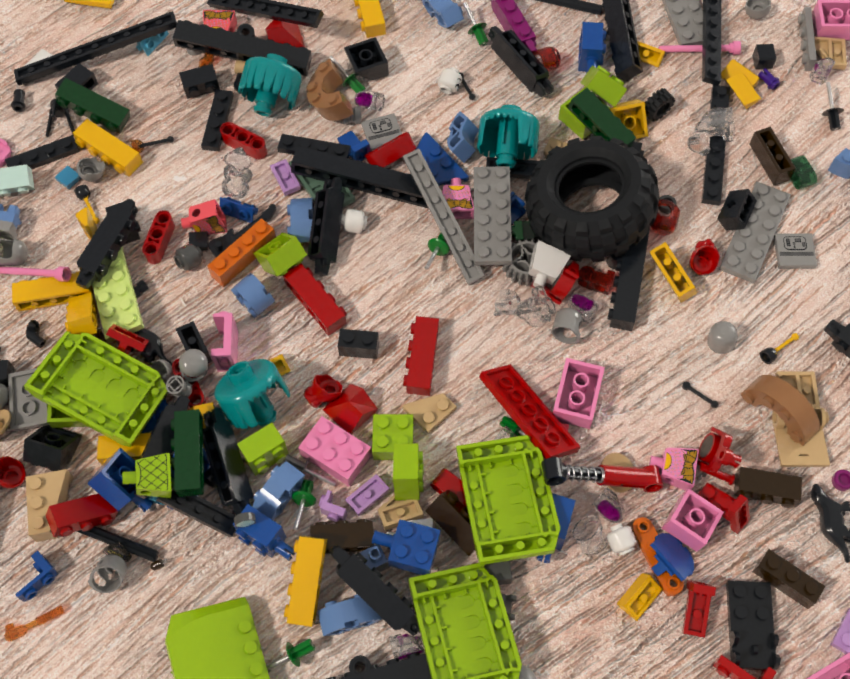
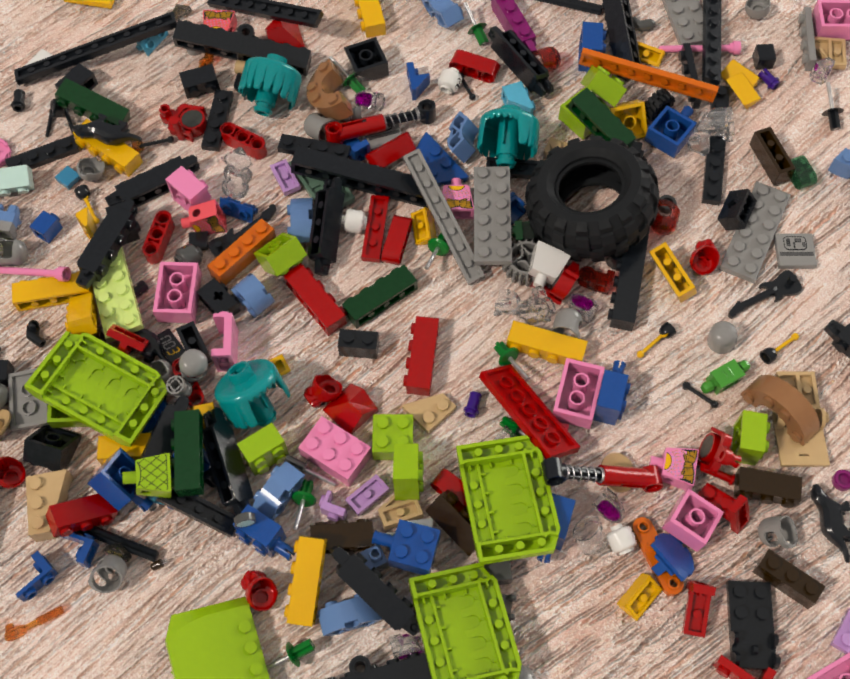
none -> blue brick [29,210,63,244]
none -> blue bracket [60,532,99,568]
none -> black animal [72,113,142,145]
none -> black hinge [105,155,200,207]
none -> bright pink brick [153,262,202,323]
none -> black sticker [158,328,185,362]
none -> red piece [159,104,207,142]
none -> bright pink brick [165,166,212,212]
none -> clear smoke tile [173,4,192,21]
none -> black brick [196,278,240,316]
none -> red hair [240,570,278,611]
none -> light grey helmet [304,113,337,141]
none -> piece [325,99,436,144]
none -> dark green brick [342,265,418,329]
none -> red plate [361,195,389,263]
none -> red beam [381,215,413,265]
none -> blue slope [406,62,430,100]
none -> yellow slope [411,207,437,246]
none -> red beam [449,50,501,83]
none -> dark purple pin [464,391,482,418]
none -> green piece [494,341,530,381]
none -> medium azure slope [501,81,535,114]
none -> yellow brick [506,320,588,365]
none -> orange plate [579,47,719,103]
none -> blue brick [593,360,631,426]
none -> dark grey arm [632,16,655,32]
none -> hinge [637,322,676,358]
none -> blue brick [644,105,697,158]
none -> black plate [678,43,702,109]
none -> bright green piece [700,359,750,395]
none -> black piece [728,270,802,319]
none -> lime brick [732,410,770,466]
none -> light grey helmet [758,515,798,549]

